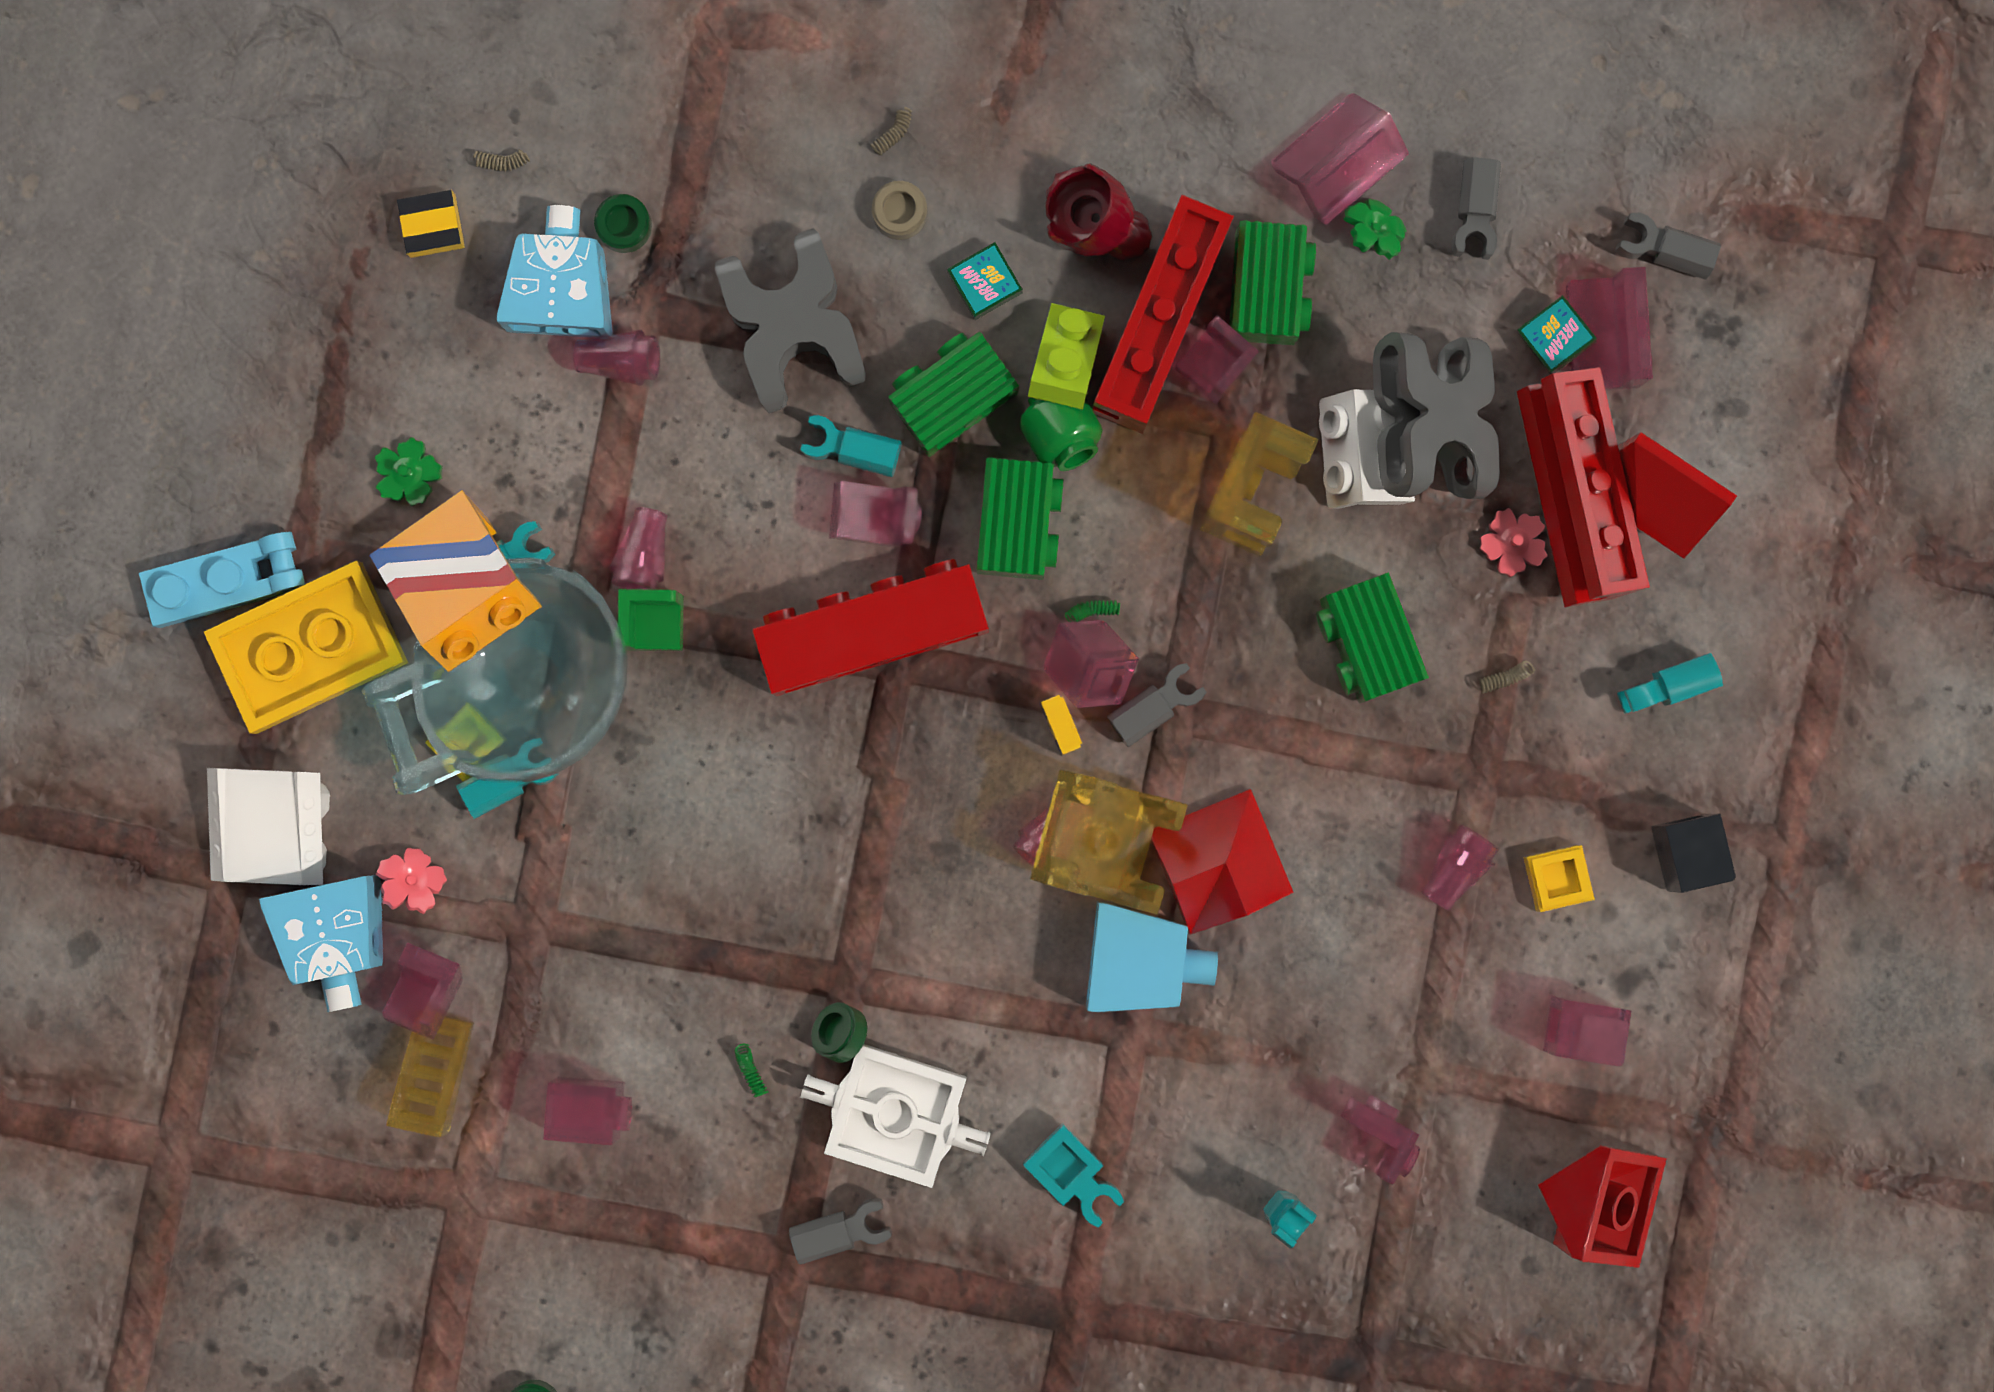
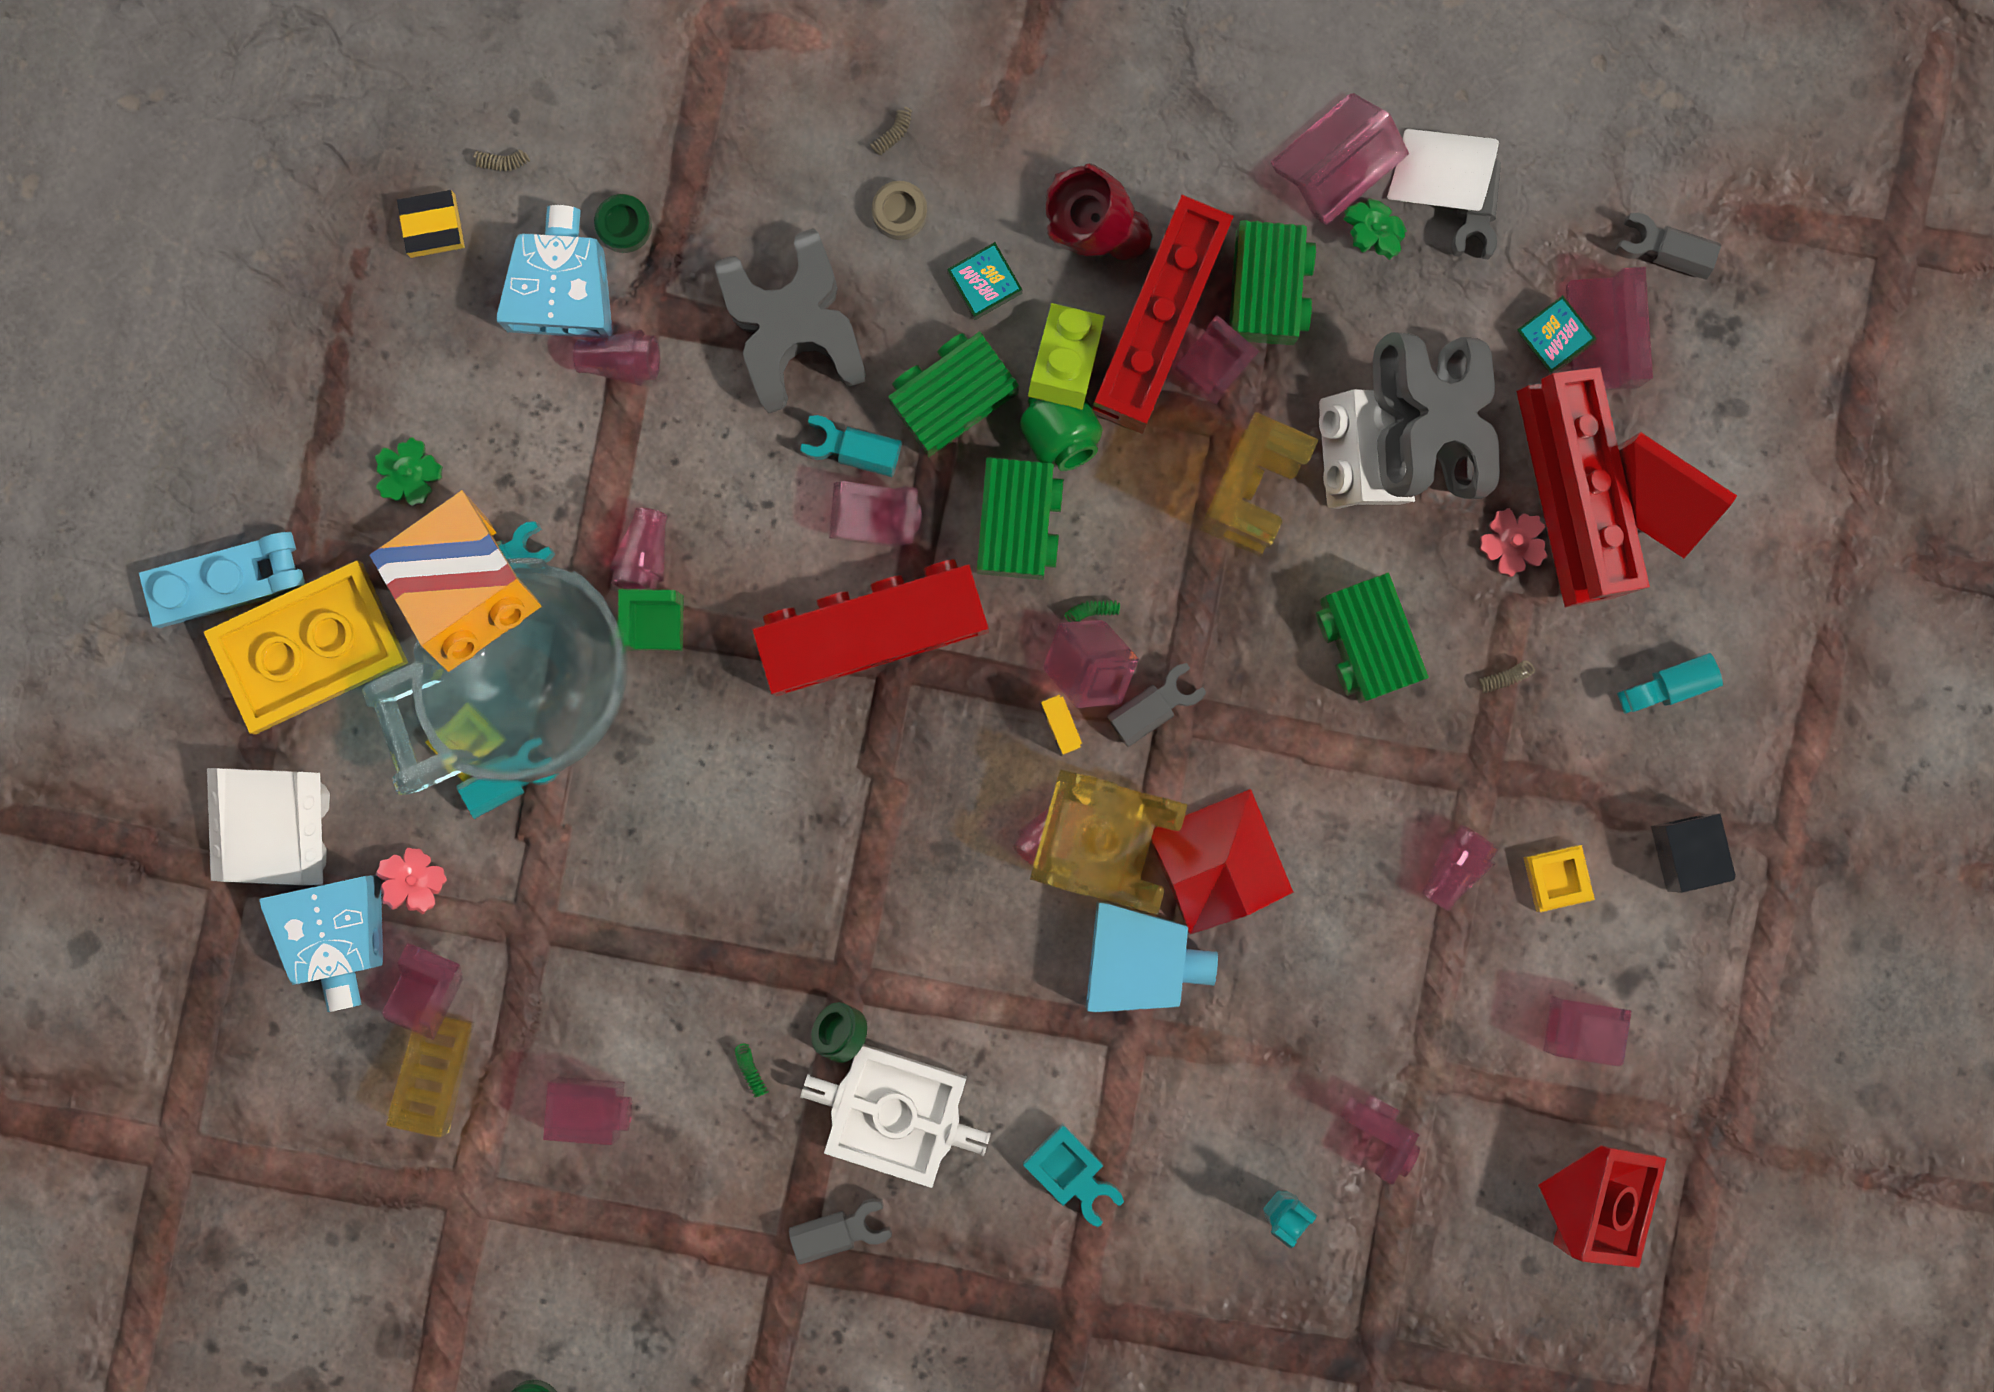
none -> white sticker [1387,129,1499,211]

